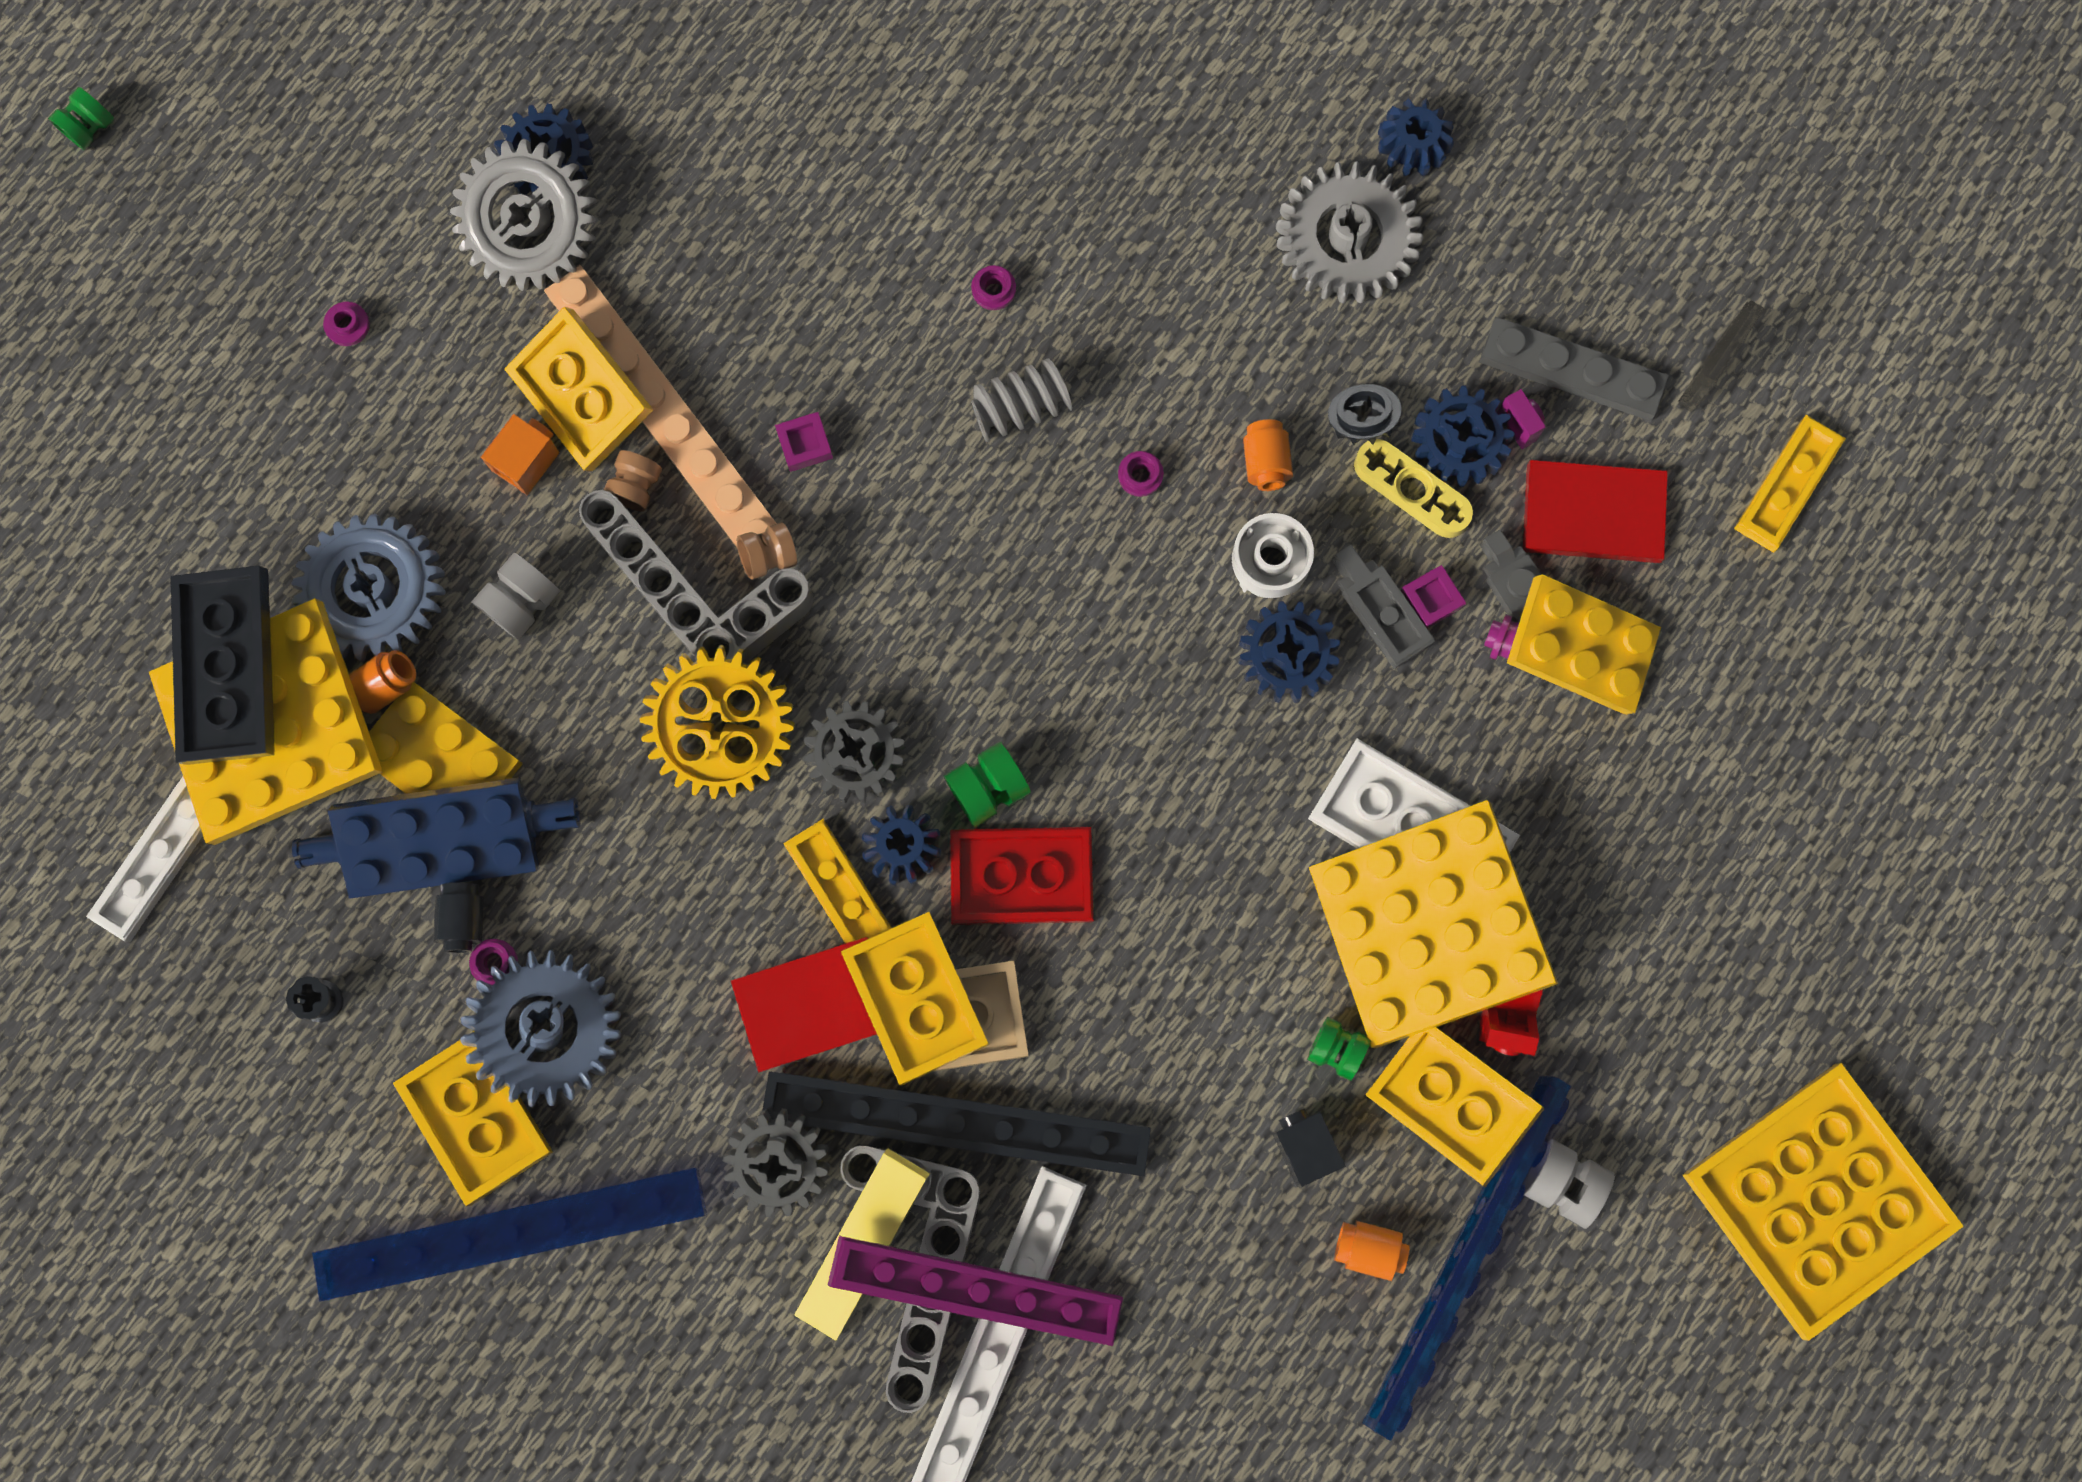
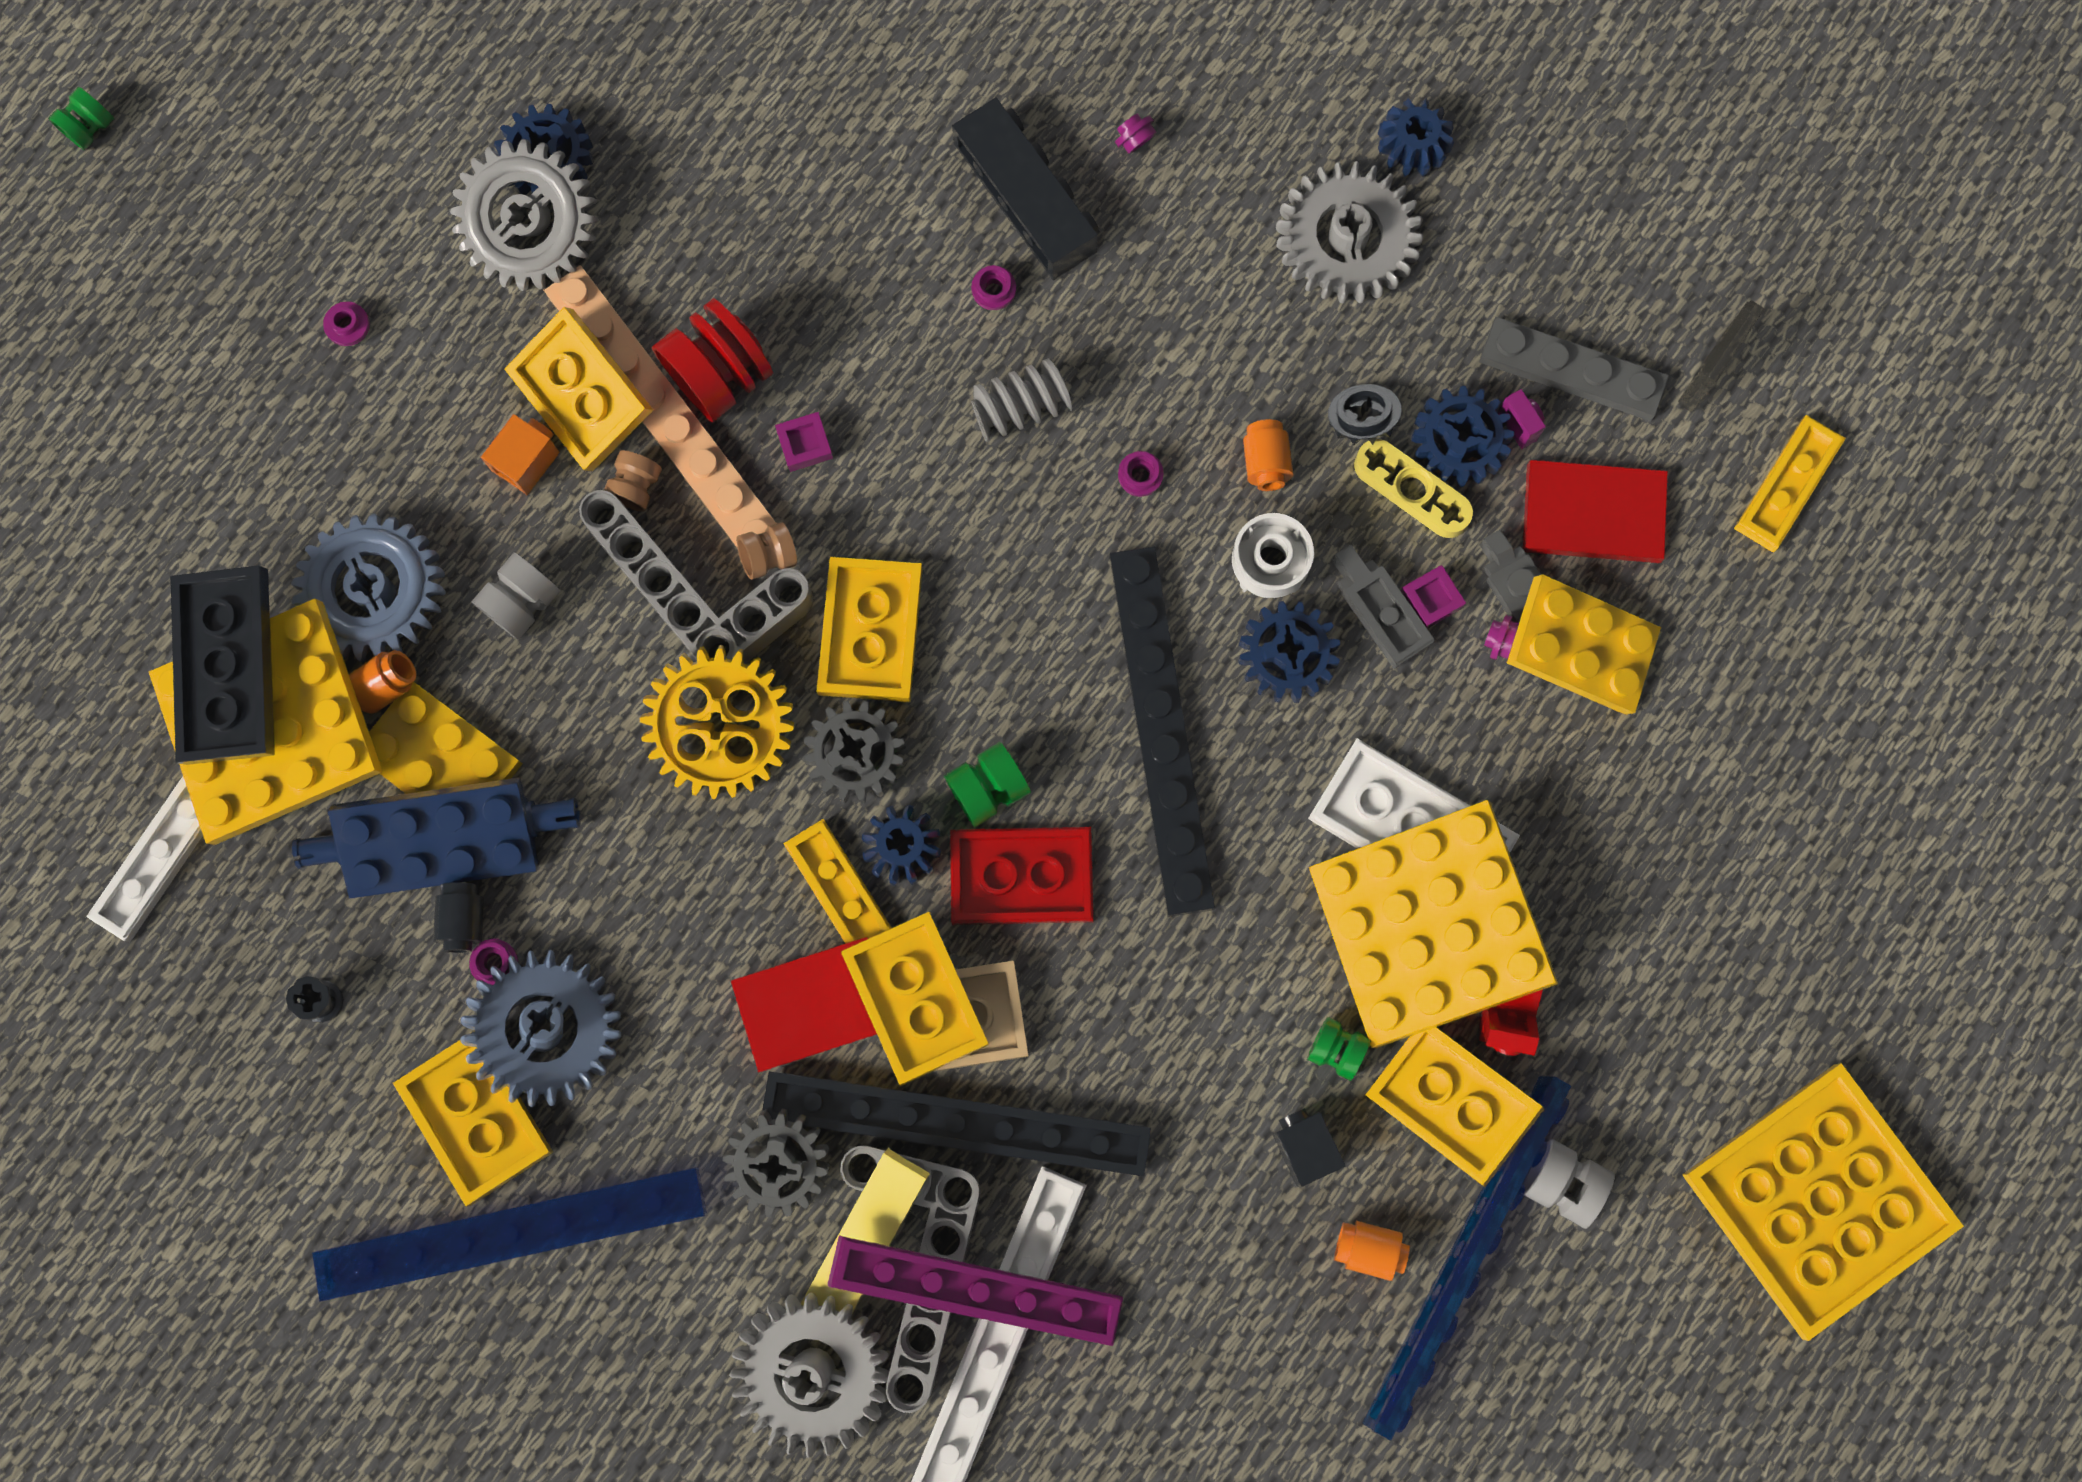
none -> red wheel [651,298,774,422]
none -> light grey gear [729,1292,889,1458]
none -> yellow plate [816,557,923,702]
none -> black brick [952,97,1100,280]
none -> black plate [1109,546,1215,917]
none -> magenta plate [1115,113,1157,154]

